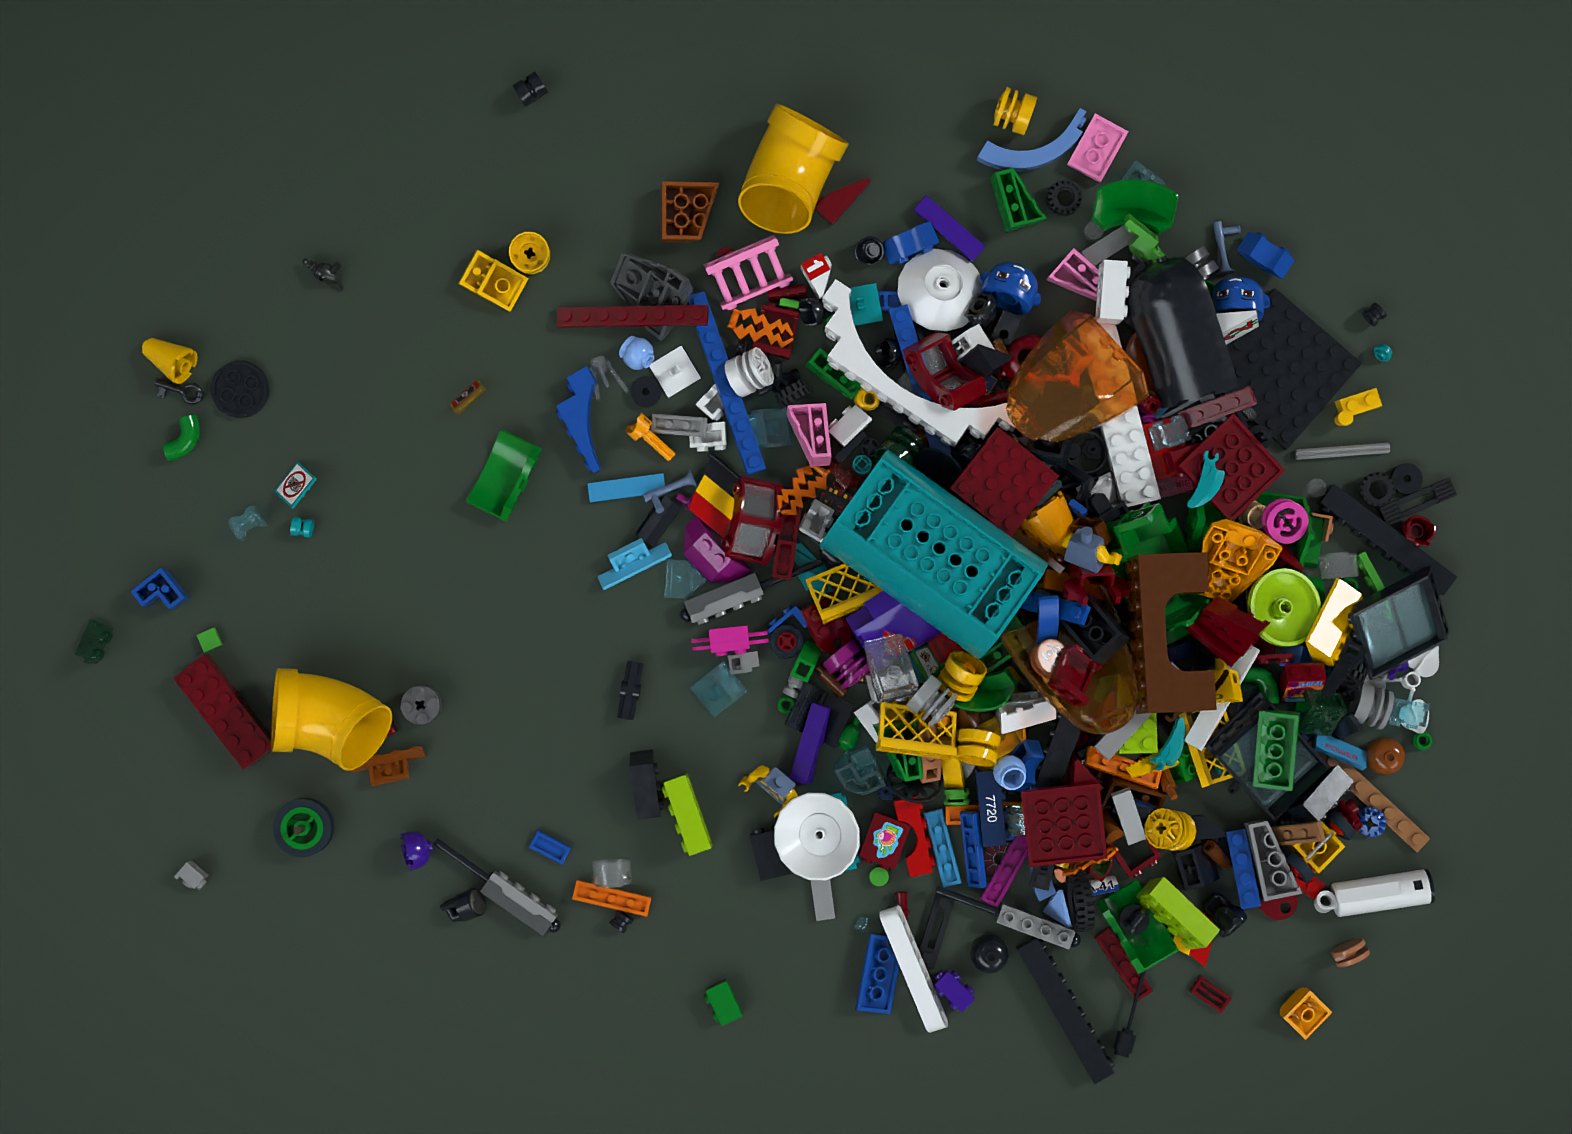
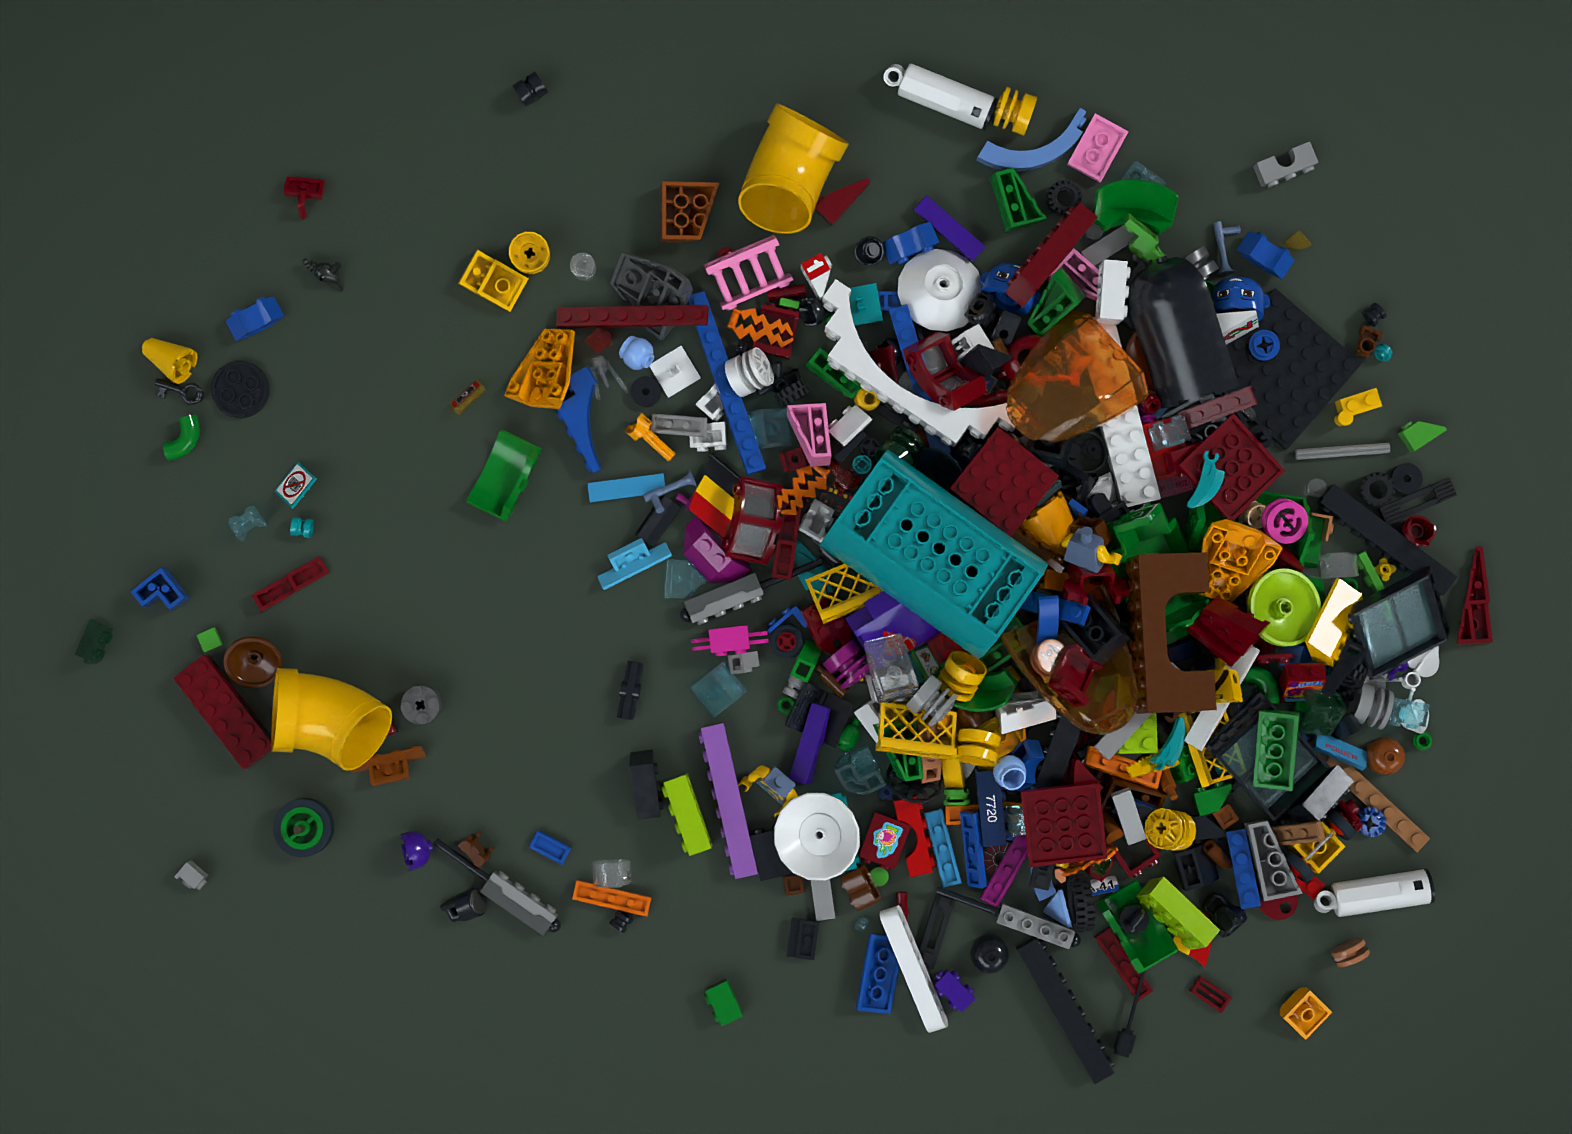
none -> reddish brown dish [223,636,283,688]
none -> blue brick [225,296,285,342]
none -> dark red slope [252,556,329,613]
none -> dark red plate [283,176,326,220]
none -> reddish brown piece [457,831,495,868]
none -> light orange wedge [504,329,575,409]
none -> clear wheel [570,253,597,281]
none -> clear red bracket [586,328,613,354]
none -> medium lavender brick [698,722,758,879]
none -> dark red brick [779,447,808,473]
none -> reddish brown tile [783,874,805,896]
none -> black plate [787,918,819,960]
none -> reddish brown brick [841,865,882,911]
none -> dark red piece [867,345,899,384]
none -> white piece [884,64,998,131]
none -> dark red brick [1005,203,1098,307]
none -> green wedge [1027,268,1086,337]
none -> green slope [1191,780,1232,816]
none -> dark orange plate [1211,803,1239,830]
none -> blue gear [1249,330,1280,361]
none -> light grey arch [1253,141,1319,188]
none -> clear yellow tile [1284,230,1312,250]
none -> reddish brown plate [1355,325,1383,358]
none -> yellow plate [1374,558,1396,581]
none -> bright green slope [1398,421,1447,452]
none -> dark red wedge [1456,546,1493,646]

